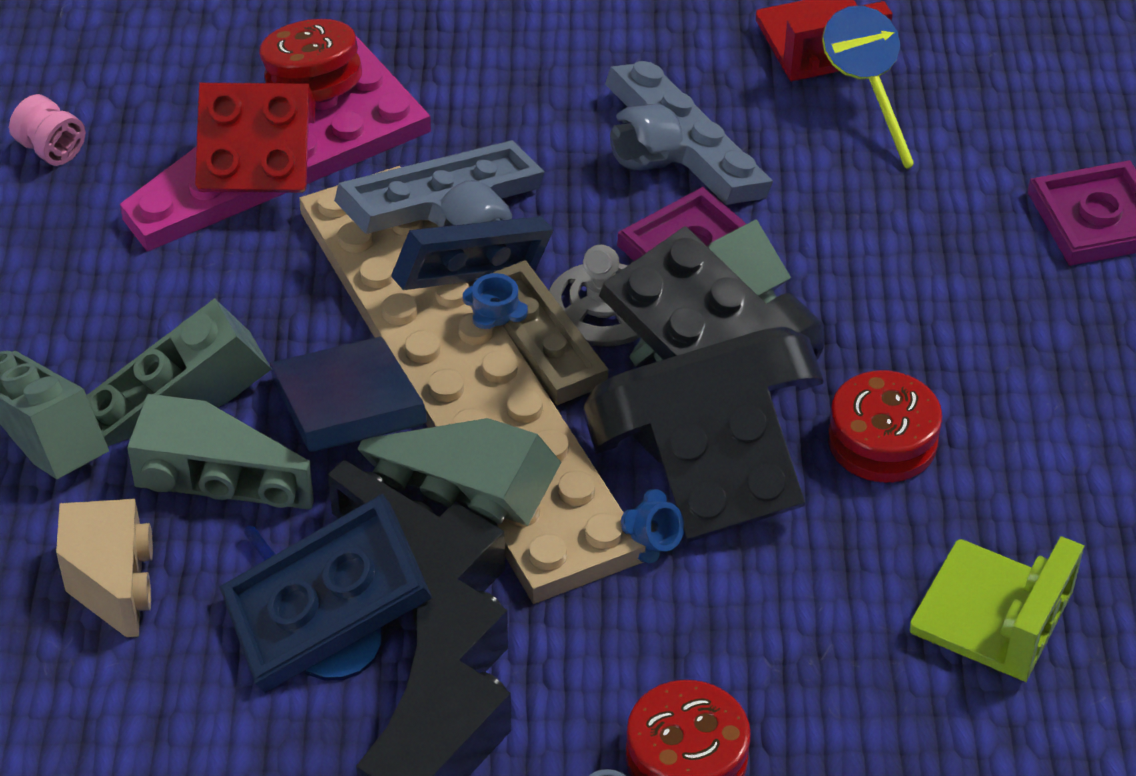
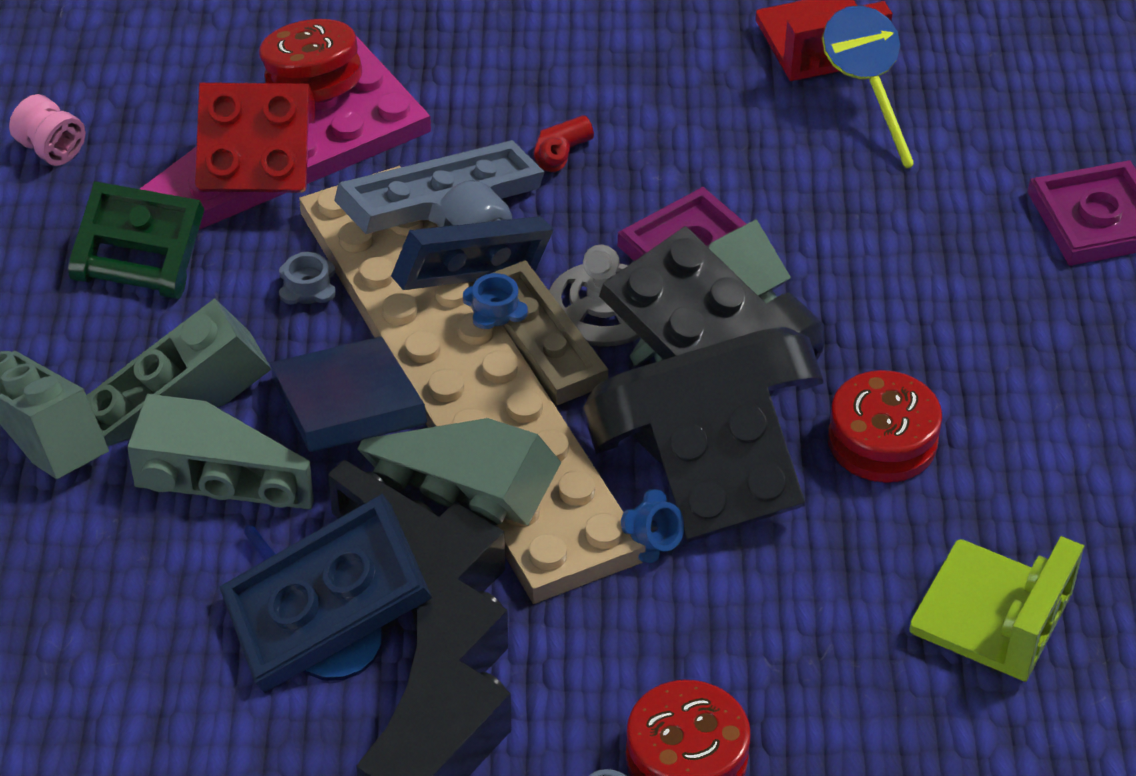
tan slope [56,499,153,637] -> none
sand blue plate [605,61,773,205] -> none
none -> dark green plate [68,181,205,300]
none -> sand blue plate [279,252,335,304]
none -> red arm [533,115,594,172]

